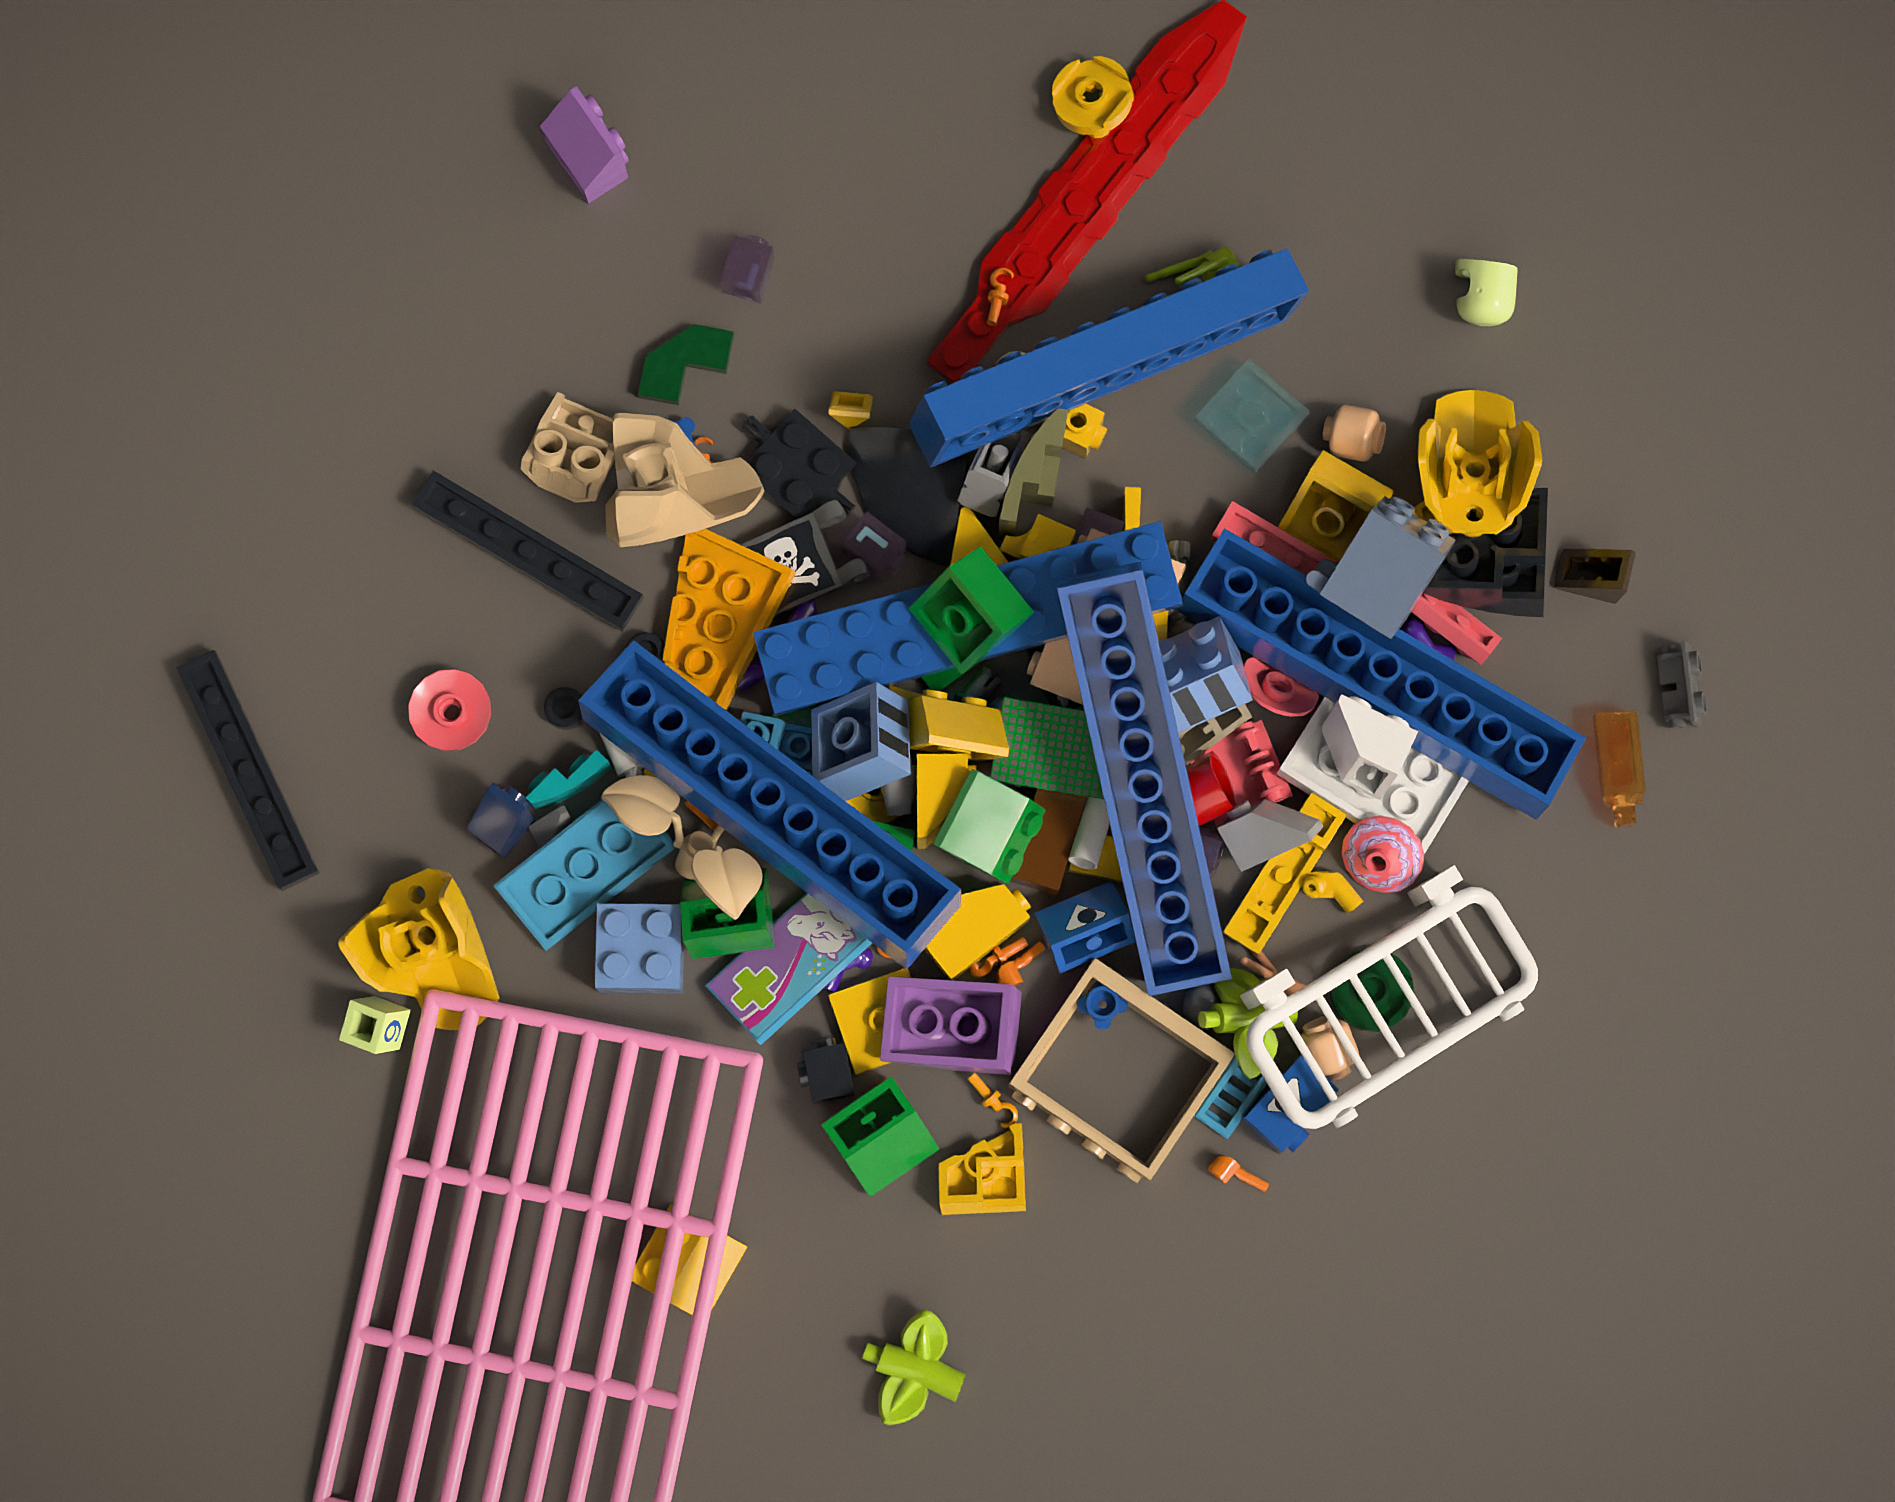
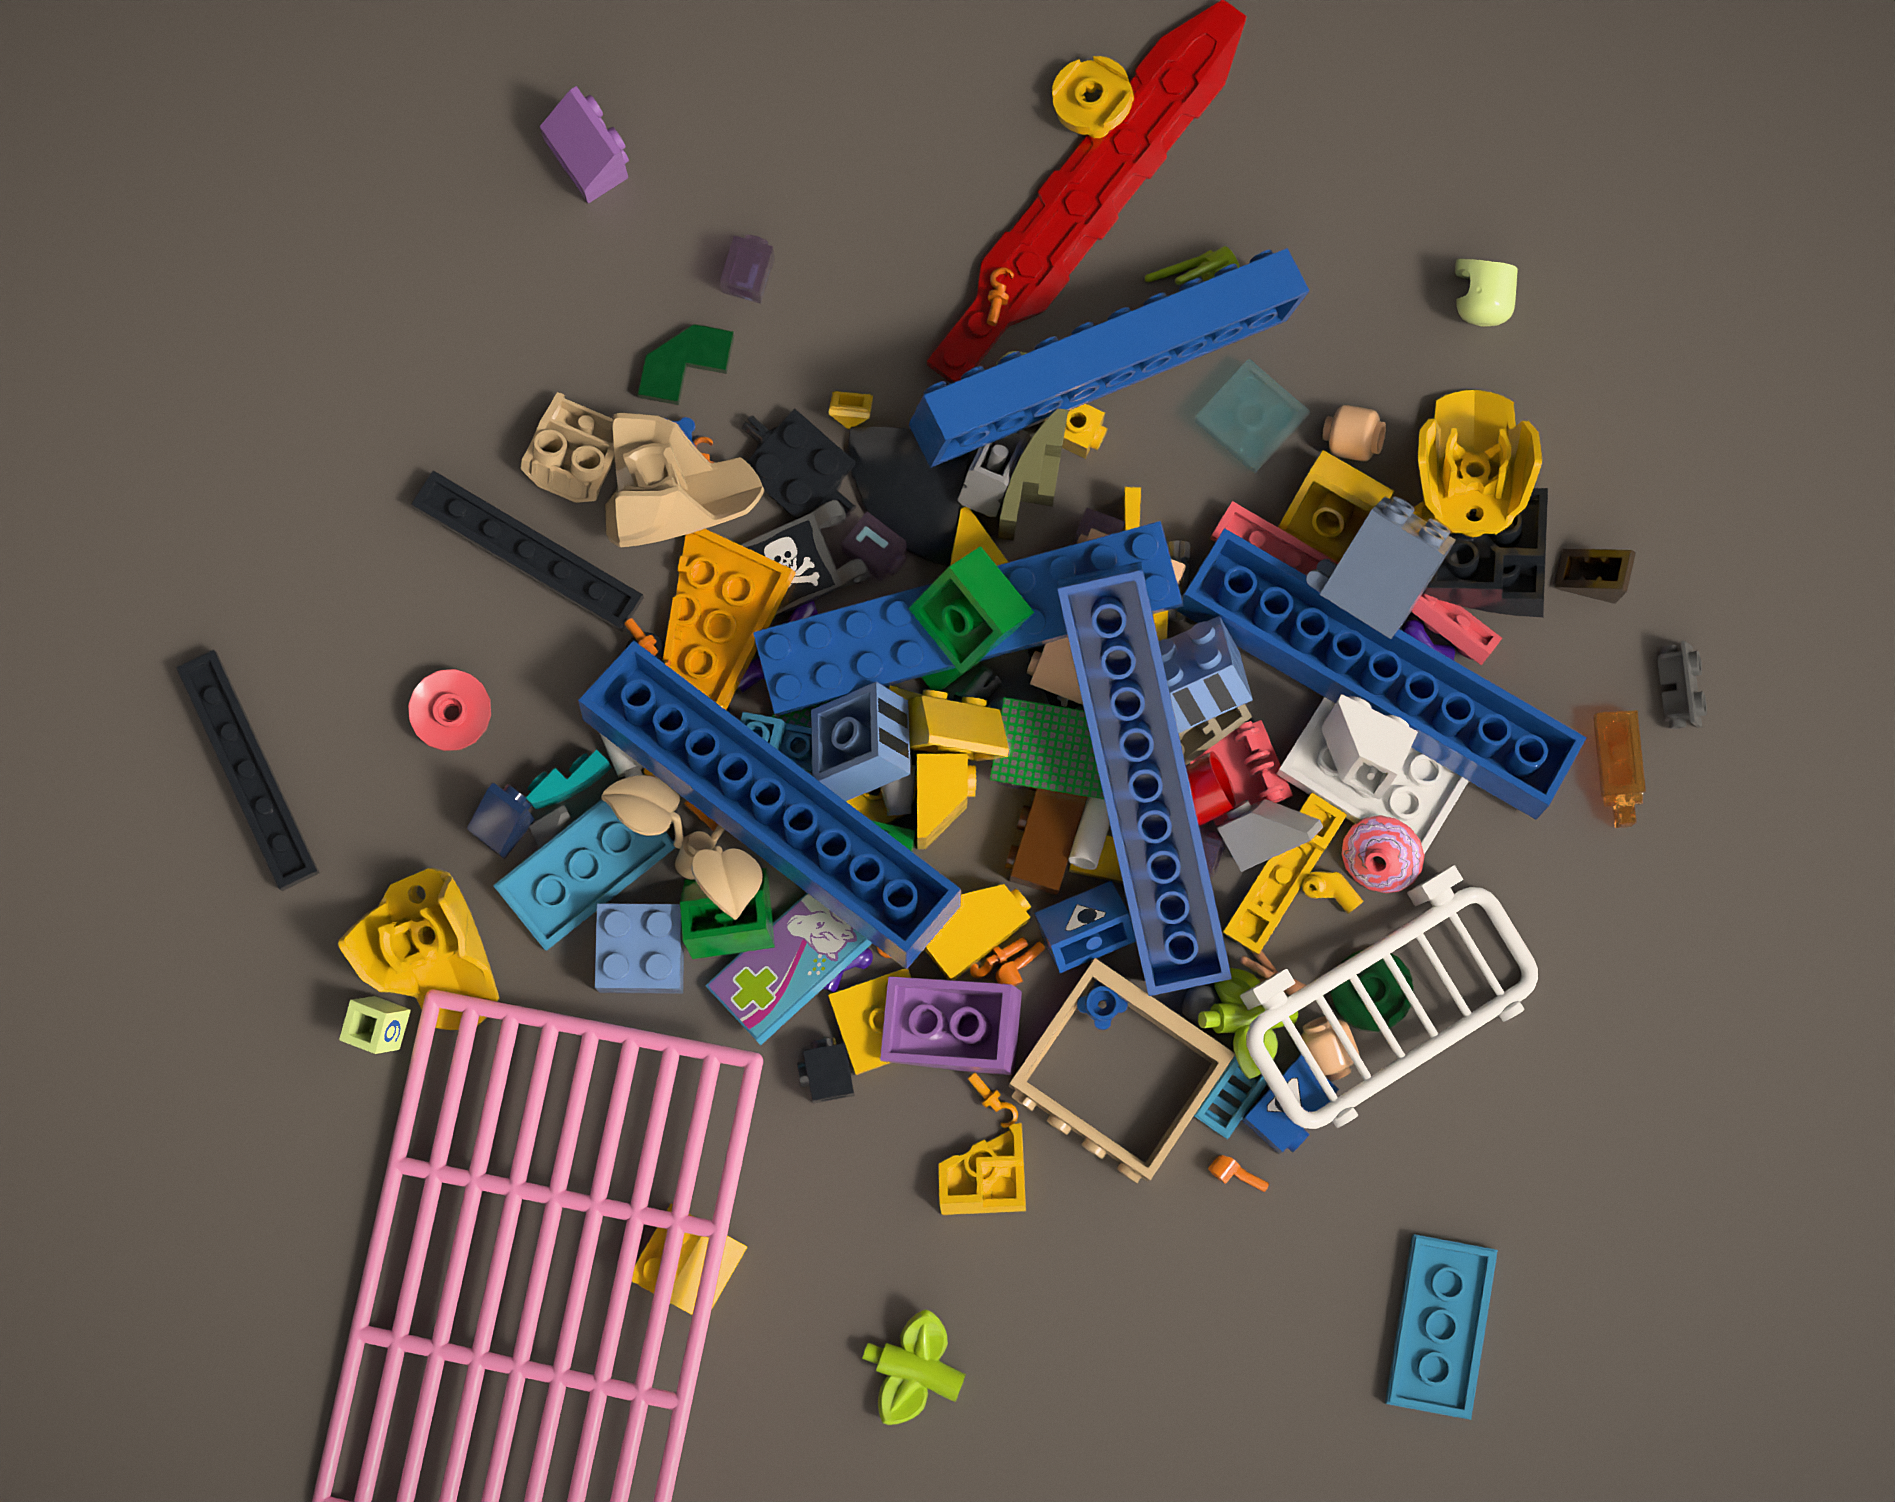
black tile [544,687,583,730] -> none
green slope [821,1076,939,1197] -> none
slope [933,769,1046,884] -> none
yellow brick [1000,514,1076,562] -> none
coral dish [1244,656,1319,717] -> none
none -> orange hand [624,618,671,667]
none -> dark azure tile [1385,1234,1498,1420]

